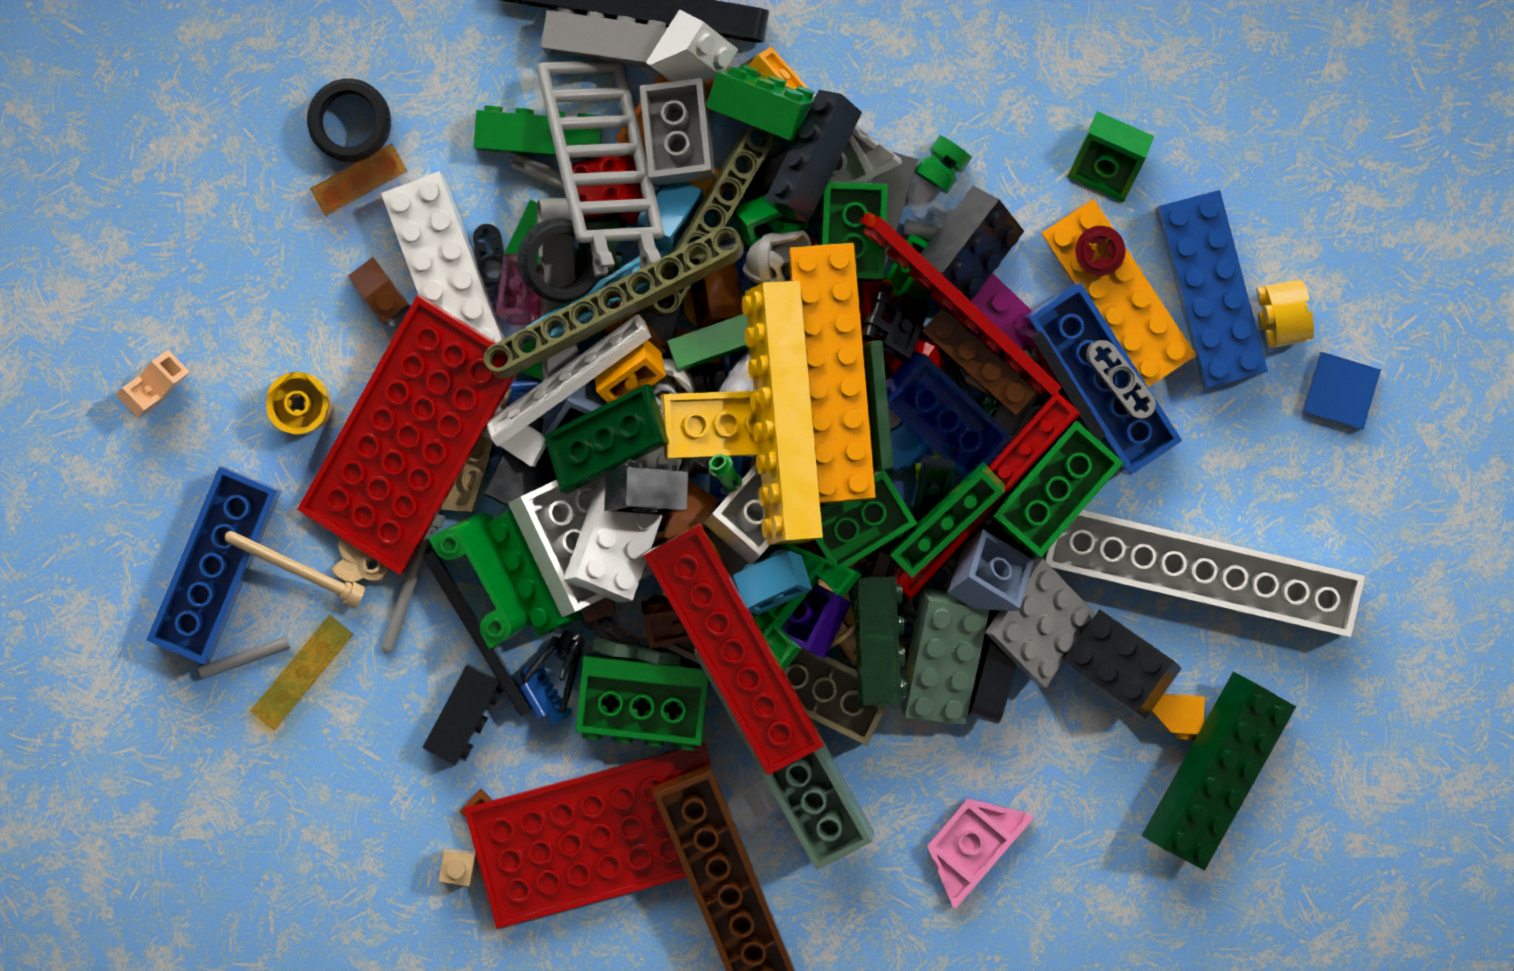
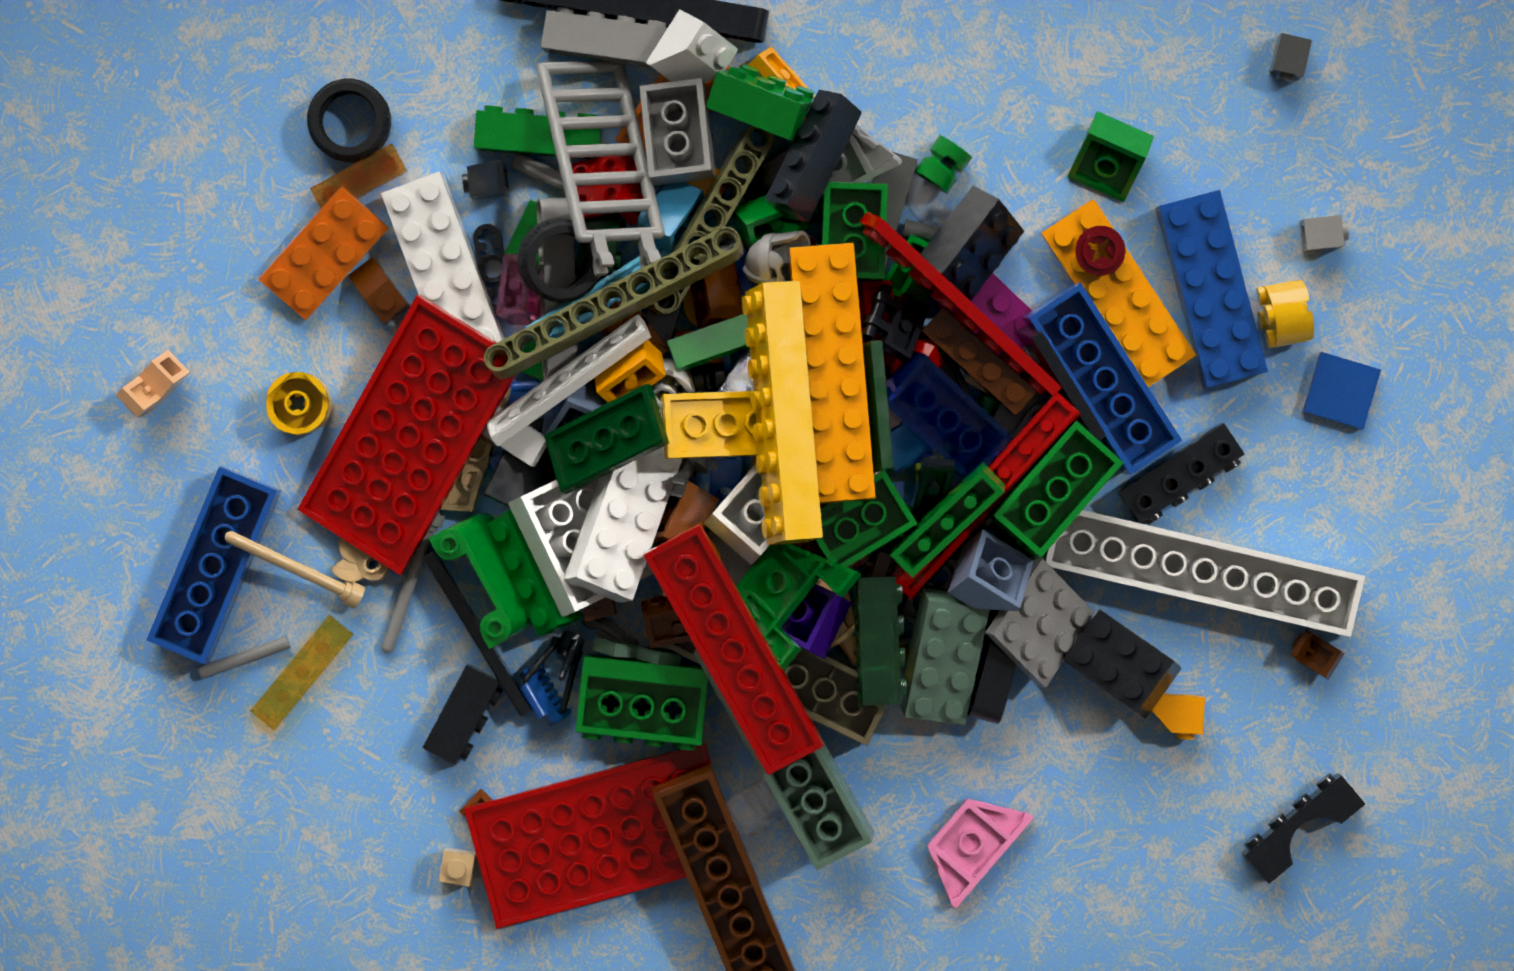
black brick [604,462,688,516] -> none
green pin [709,454,742,492] -> none
dark azure brick [733,549,812,615] -> none
light grey beam [1086,340,1156,418] -> none
dark green brick [1141,671,1296,871] -> none
none -> orange plate [258,185,389,320]
none -> black slope [462,160,509,200]
none -> black brick [1117,423,1245,525]
none -> black arch [1241,773,1365,884]
none -> dark grey brick [1269,33,1312,83]
none -> reddish brown bracket [1290,629,1345,680]
none -> light grey brick [1300,215,1349,252]

